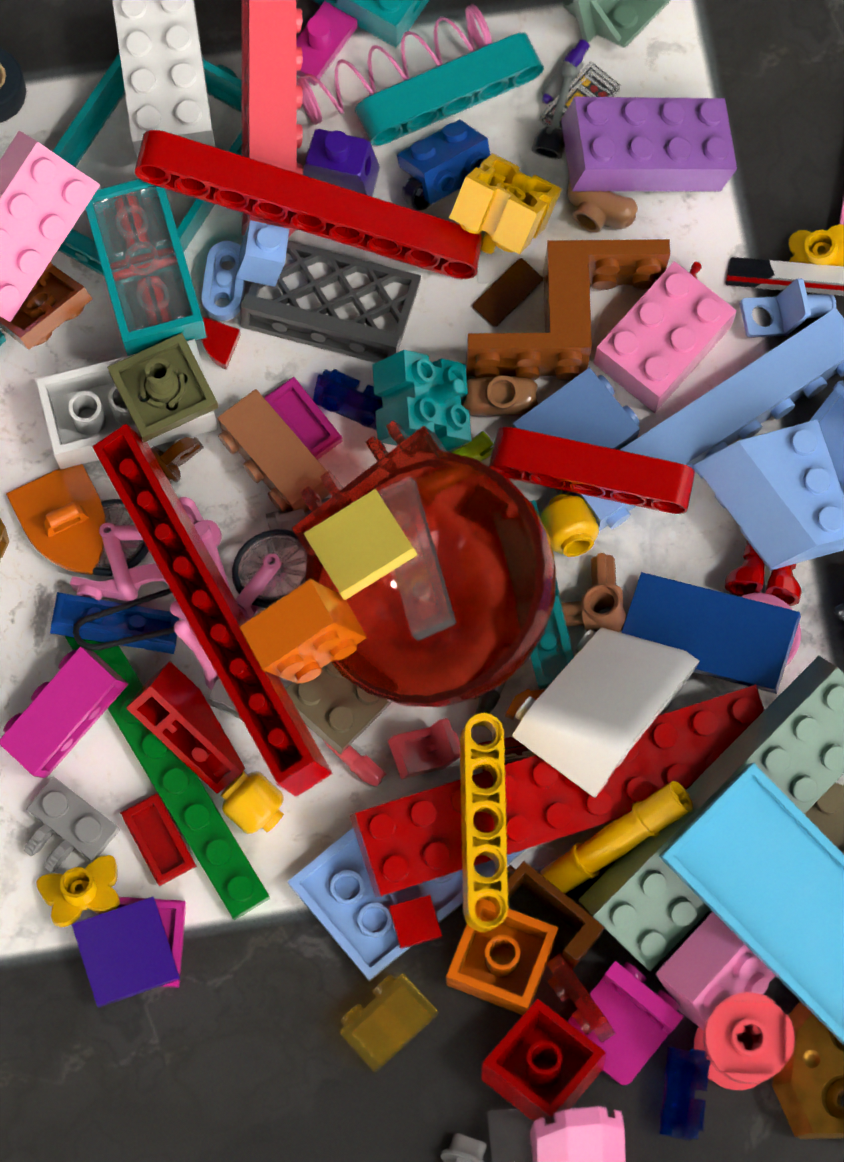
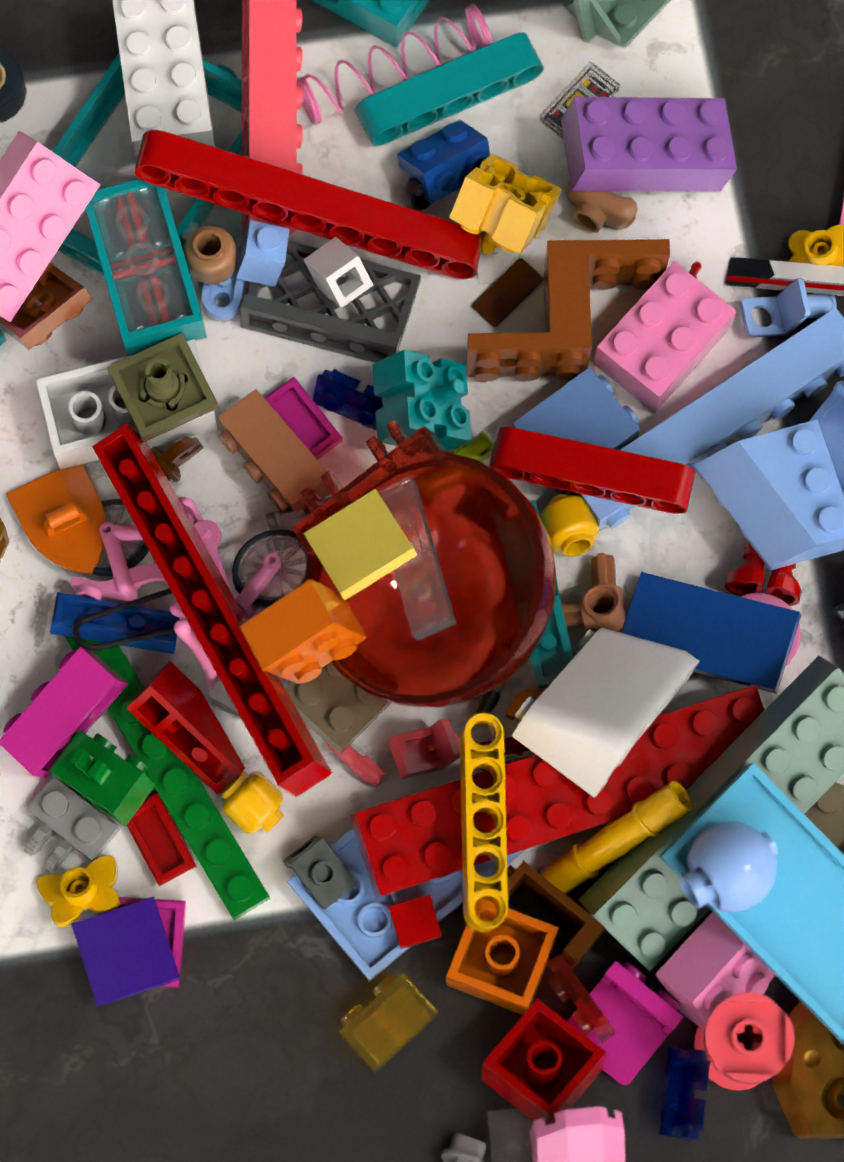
red tile [201,317,241,370] -> none
dark pink tile [296,1,358,86] -> none
dark purple torso [303,129,380,197] -> none
medium nougat piece [462,376,538,416] -> none
hinge [532,65,578,159] -> none
piece [542,39,590,104] -> none
none -> green brick [49,730,156,827]
none -> medium nougat head [184,225,238,284]
none -> pearl dark grey bracket [283,835,357,909]
none -> white brick [303,237,373,308]
none -> light blue brick [679,822,778,912]

